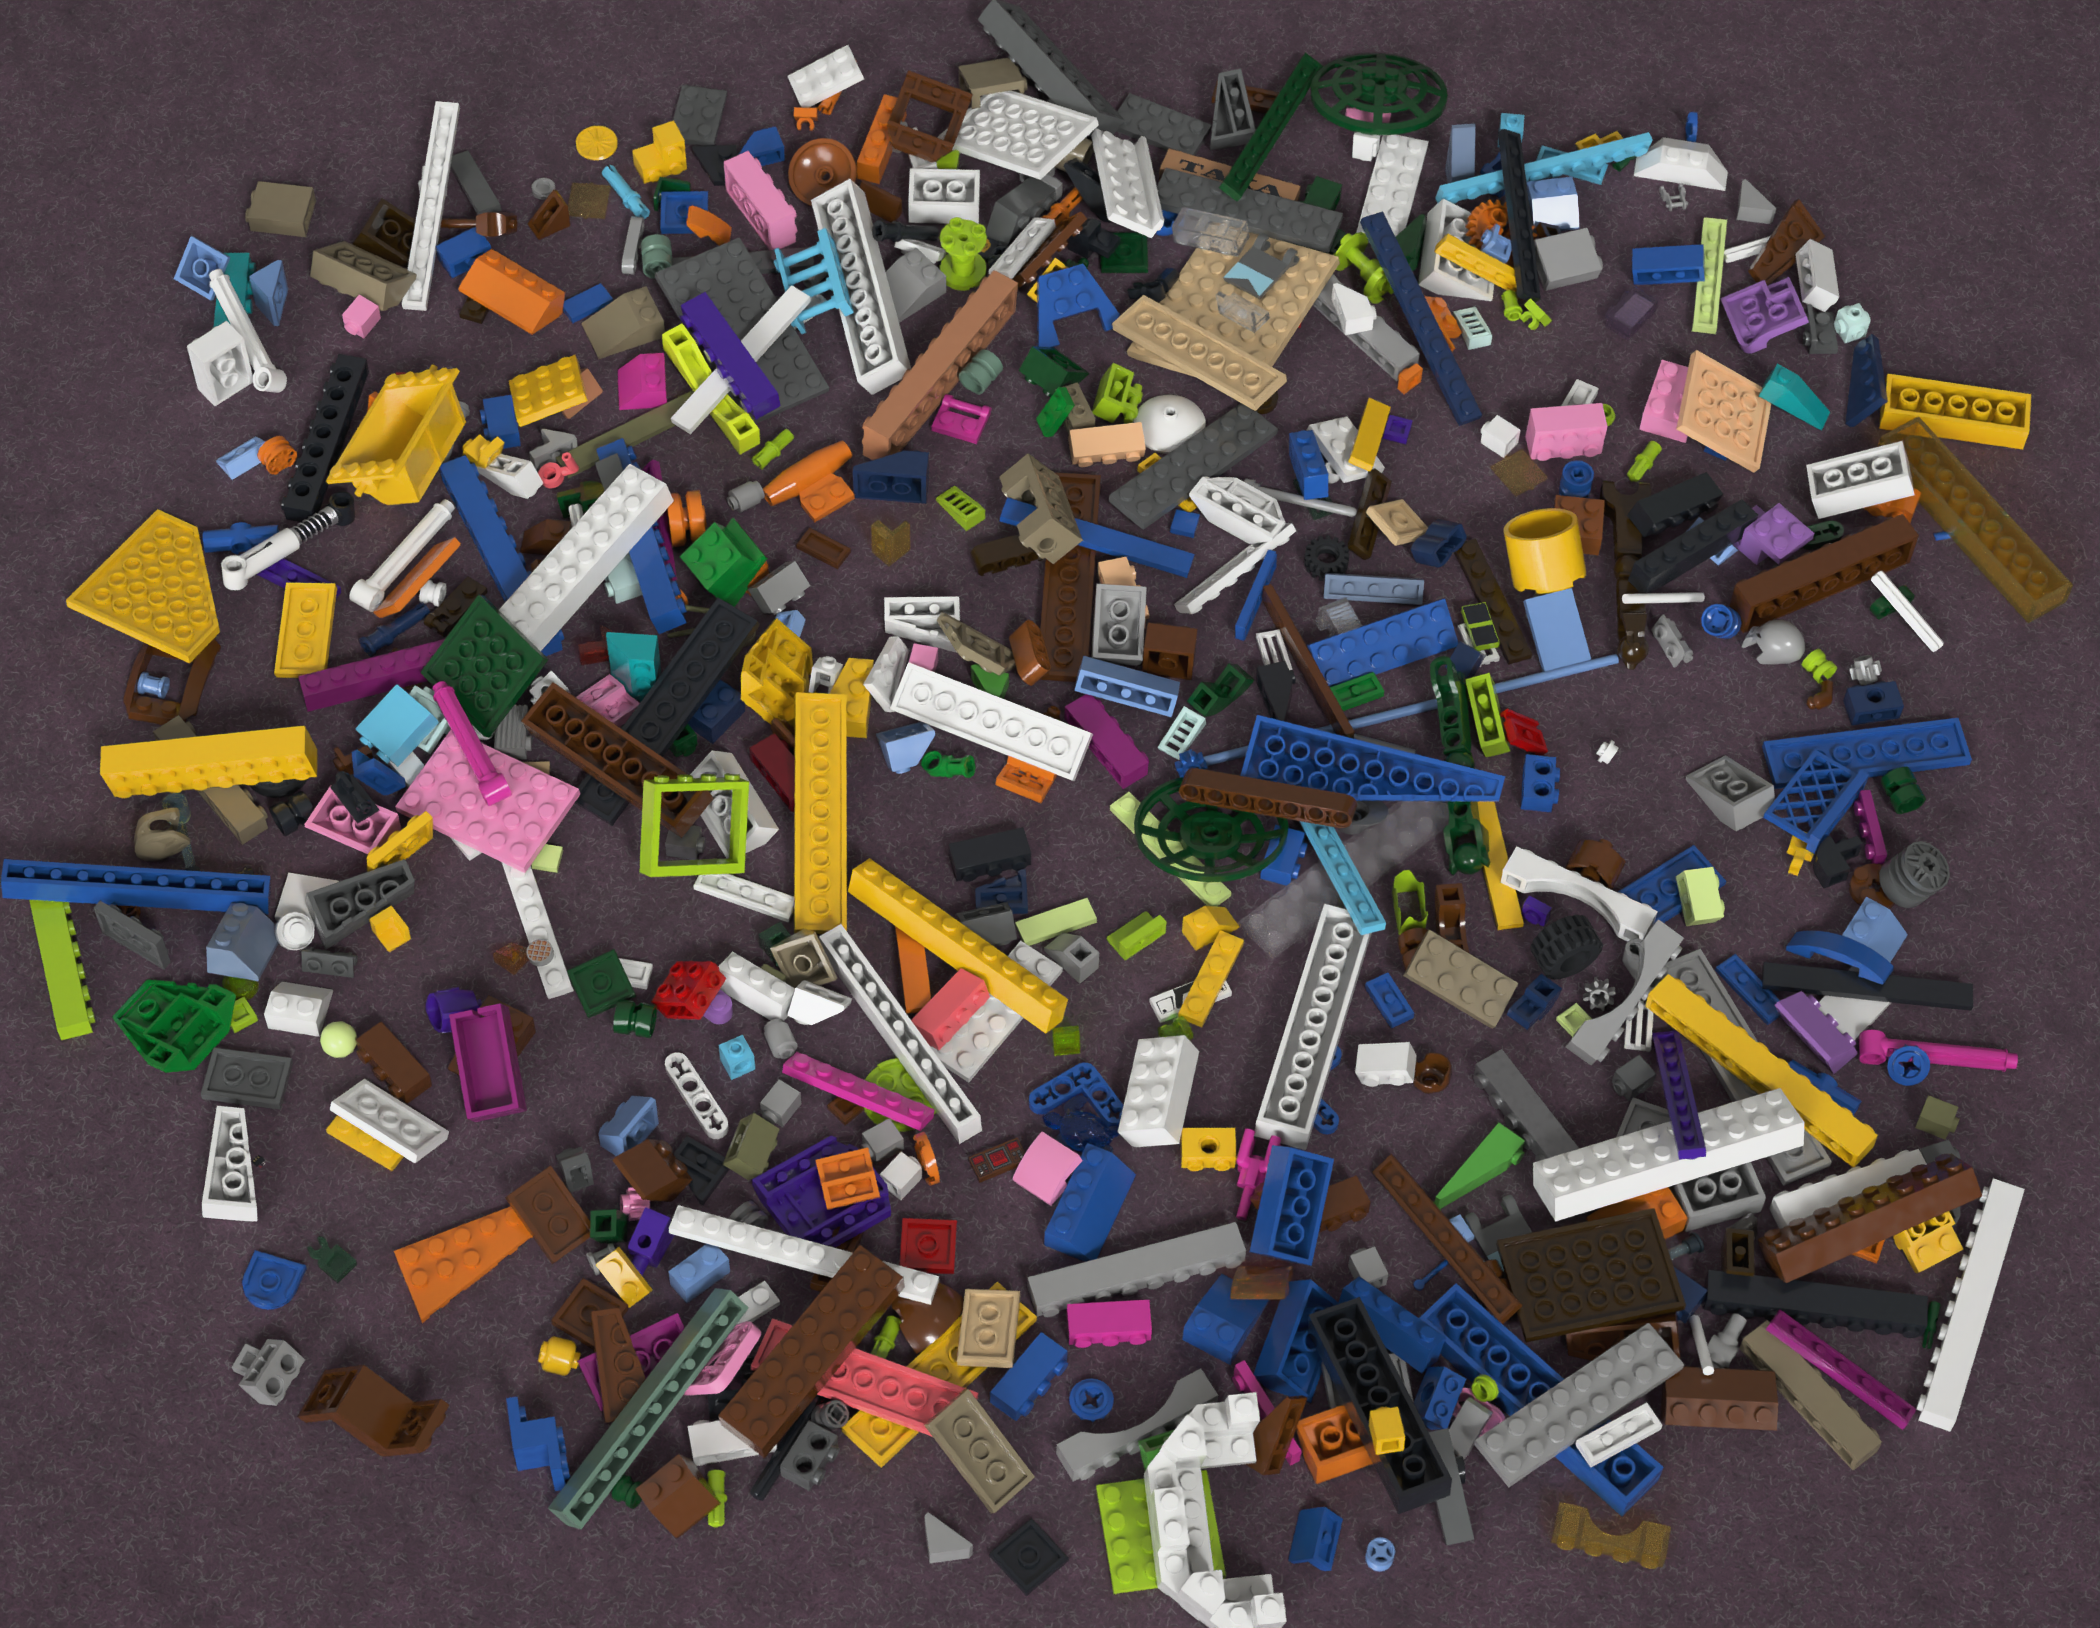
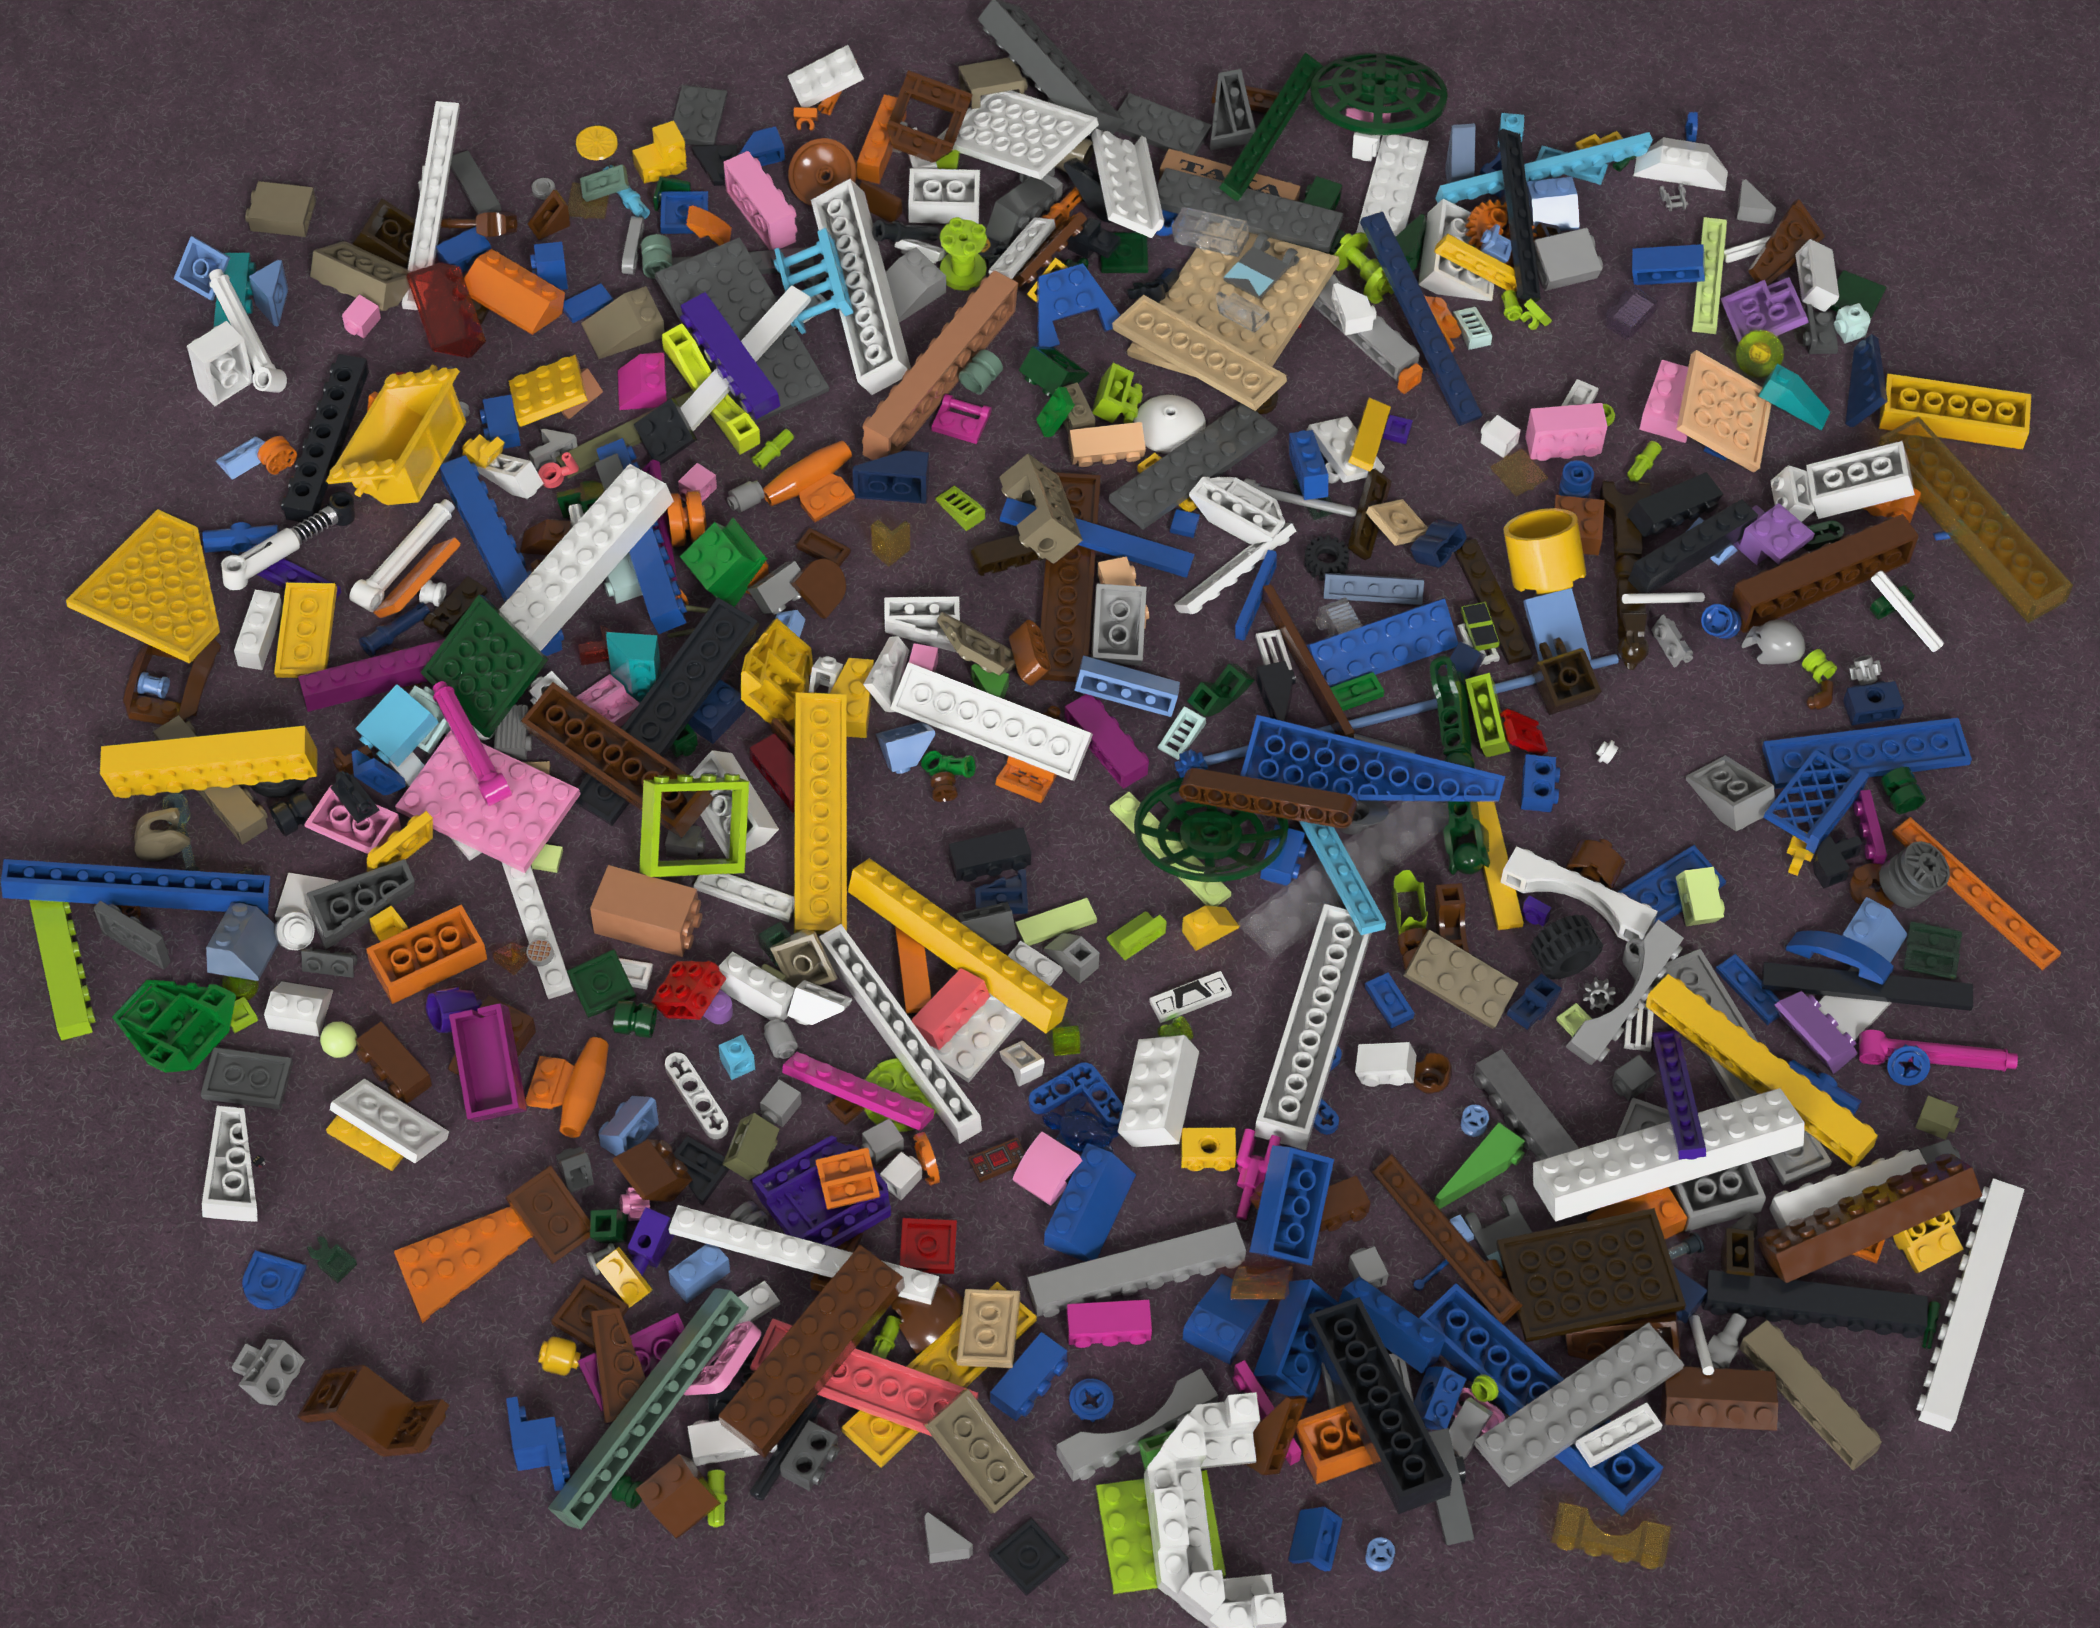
flat silver wheel [811,1400,849,1431] -> none
reddish brown brick [1142,623,1198,680] -> none
yellow plate [1178,930,1244,1027] -> none
yellow brick [1369,1407,1405,1455] -> none
magenta tile [1765,1310,1916,1430] -> none
none -> white brick [234,590,283,670]
none -> orange brick [366,904,487,1004]
none -> clear red slope [406,263,486,358]
none -> orange plate [525,1037,609,1138]
none -> blue brick [530,242,568,290]
none -> sand green plate [580,164,629,202]
none -> nougat brick [590,865,702,957]
none -> black plate [634,398,697,465]
none -> bright pink brick [678,463,717,502]
none -> reddish brown tile [790,559,846,619]
none -> reddish brown wheel [930,772,958,802]
none -> white slope [999,1040,1045,1086]
none -> medium blue wheel [1461,1105,1489,1137]
none -> dark brown hinge [1531,637,1602,715]
none -> clear neon green tile [1736,329,1784,377]
none -> white brick [1770,465,1815,522]
none -> dark green tile [1829,270,1887,320]
none -> orange tile [1892,817,2061,970]
none -> clear green slope [1903,922,1962,980]

